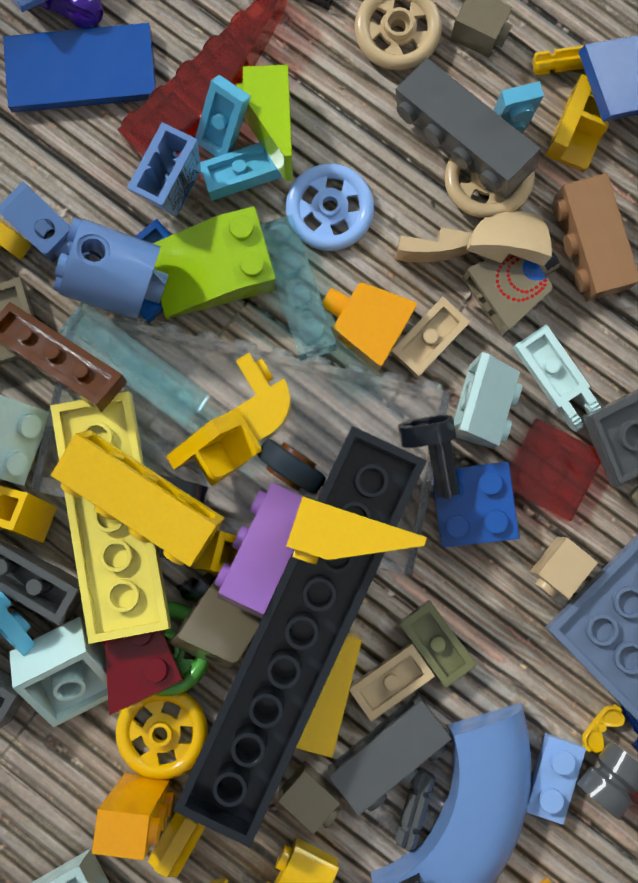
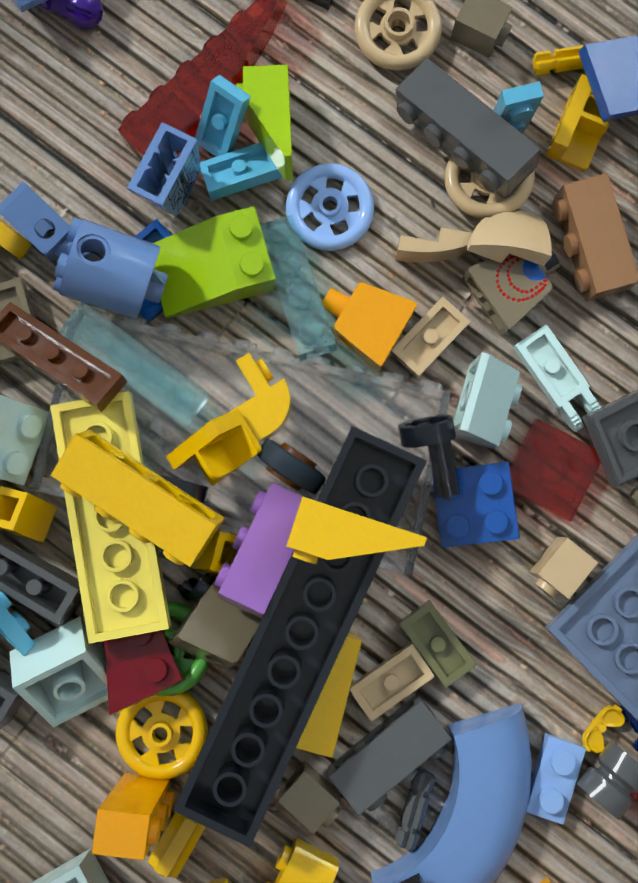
blue tile [3,23,157,113] -> none

